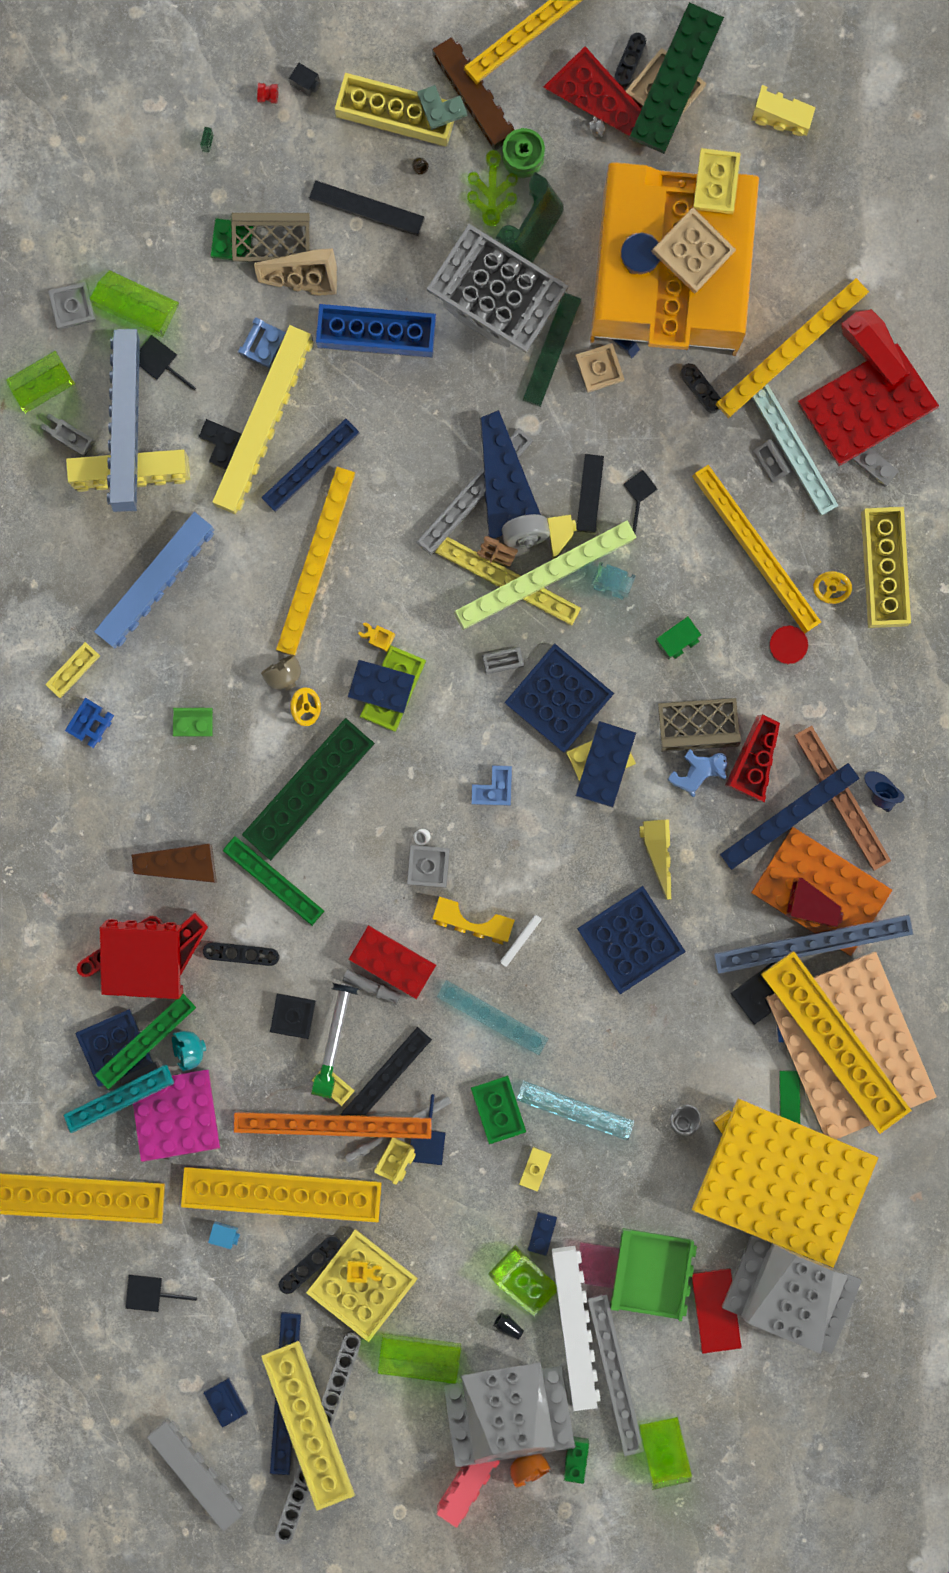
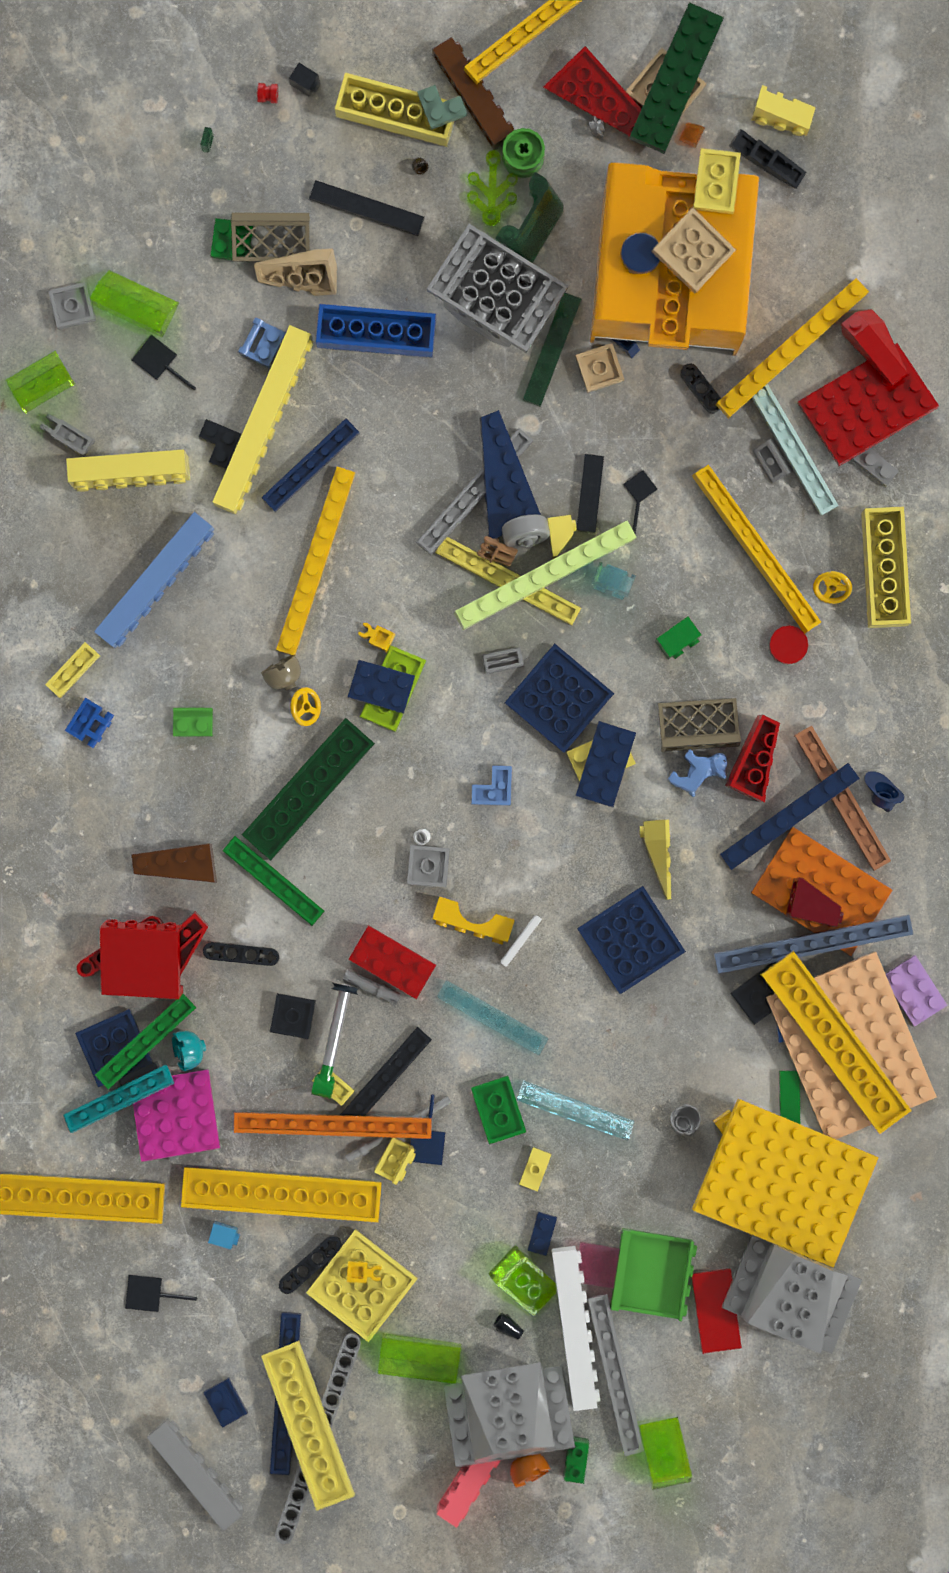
brick [107,329,140,512] -> none
black beam [614,32,646,88] -> none
none -> clear orange slope [679,122,705,148]
none -> black slope [729,129,807,189]
none -> lavender plate [886,955,948,1027]

